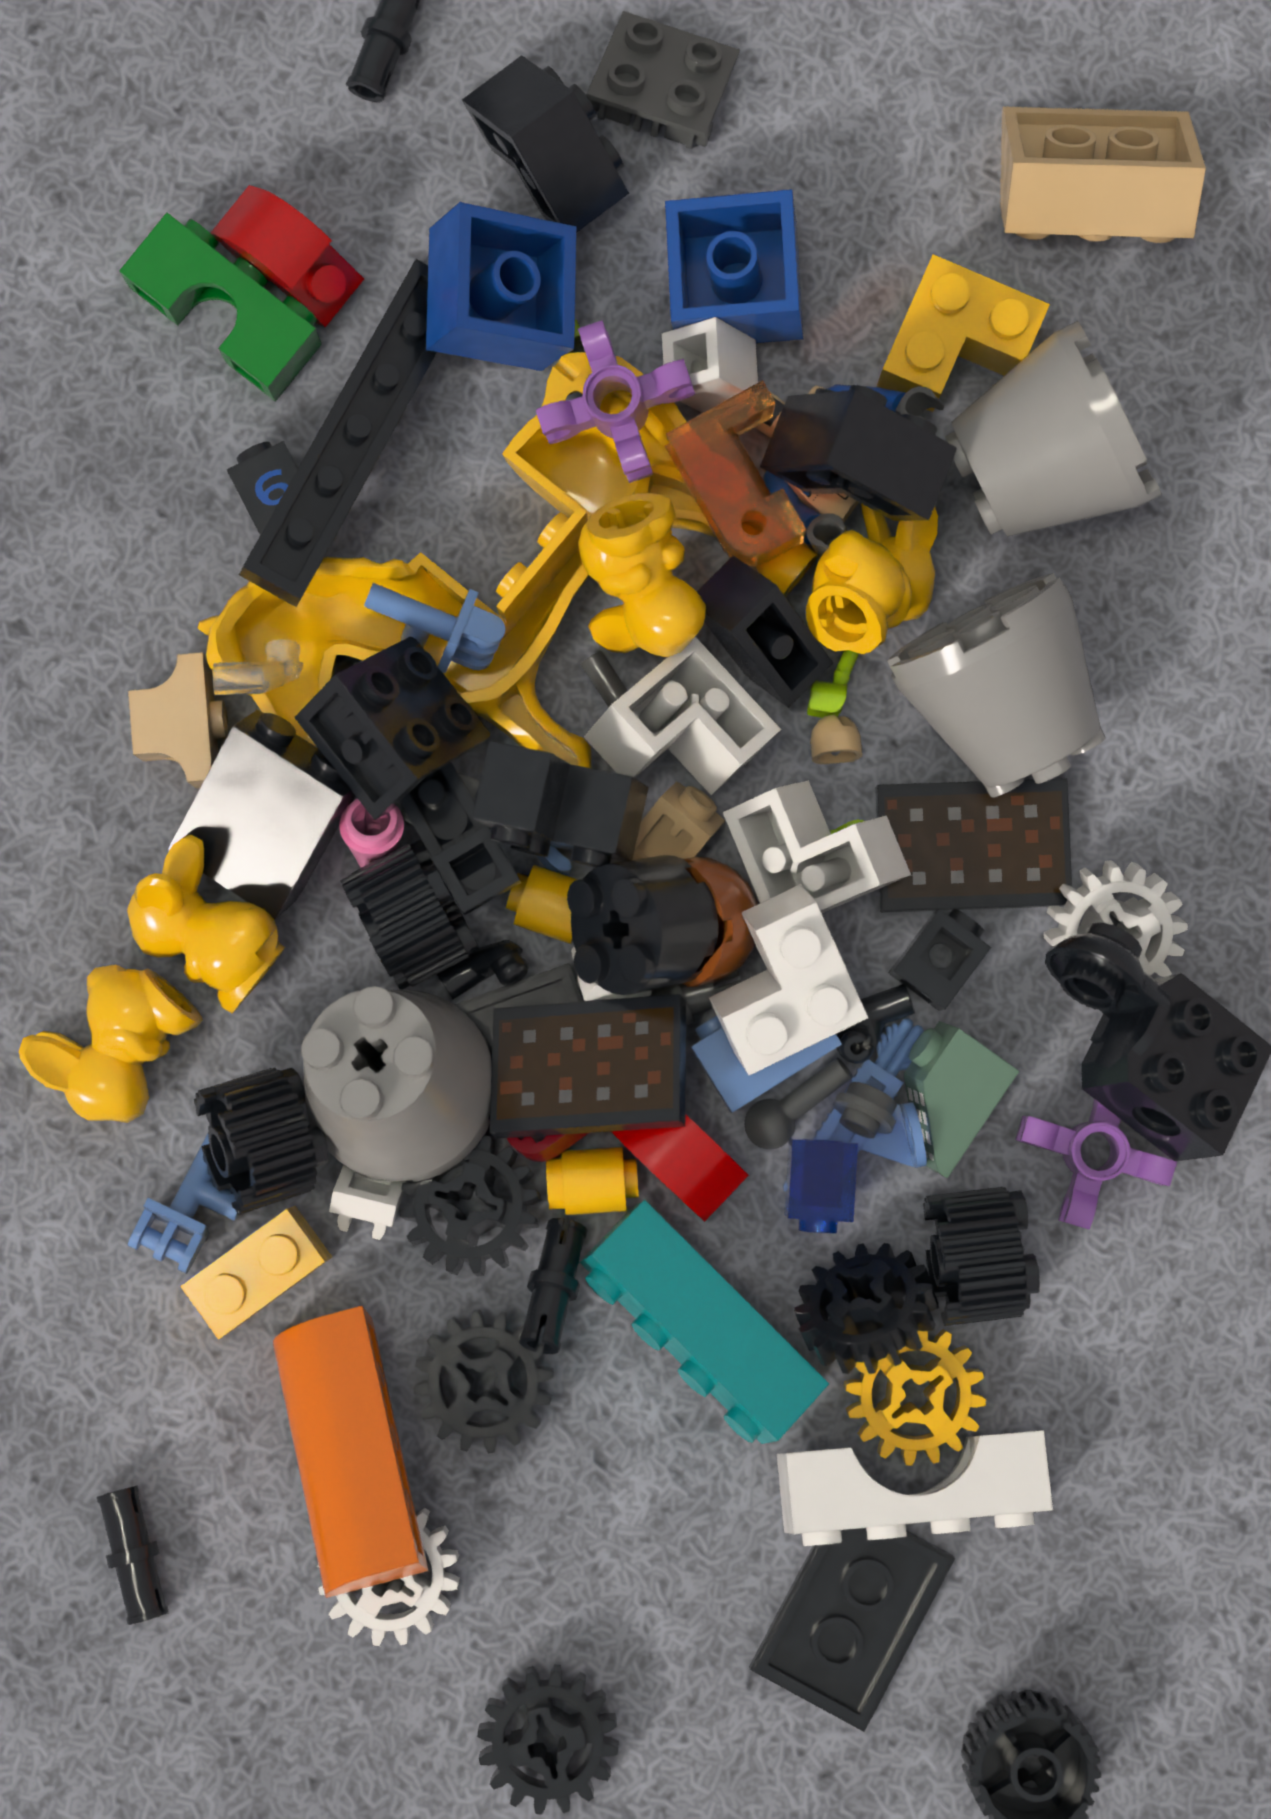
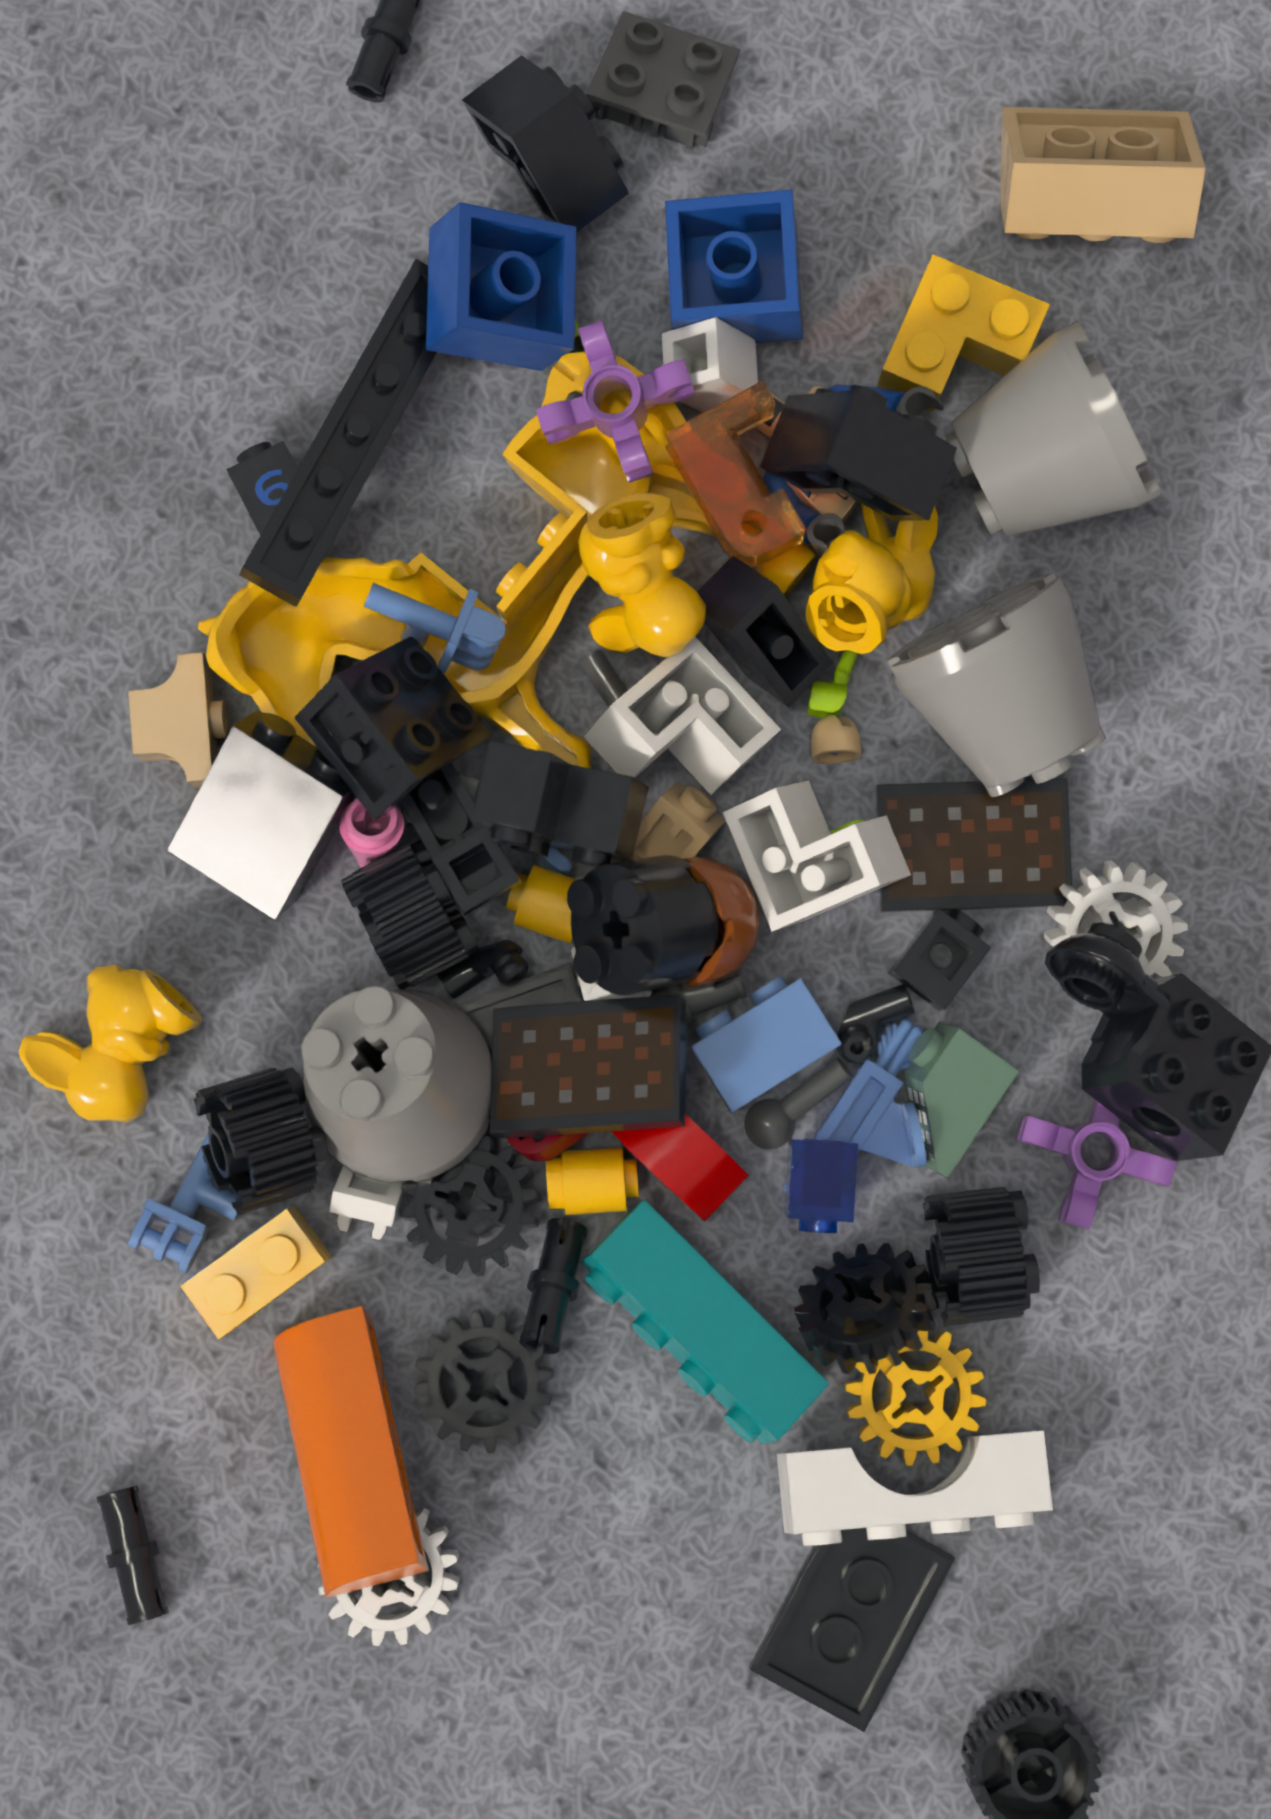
green arch [119,212,322,402] -> none
yellow animal [127,835,285,1014] -> none
red brick [210,185,364,327] -> none
clear arm [213,639,304,695] -> none
black gear [477,1664,619,1815] -> none
white brick [709,885,868,1075] -> none
dark grey plate [833,1082,897,1138] -> none

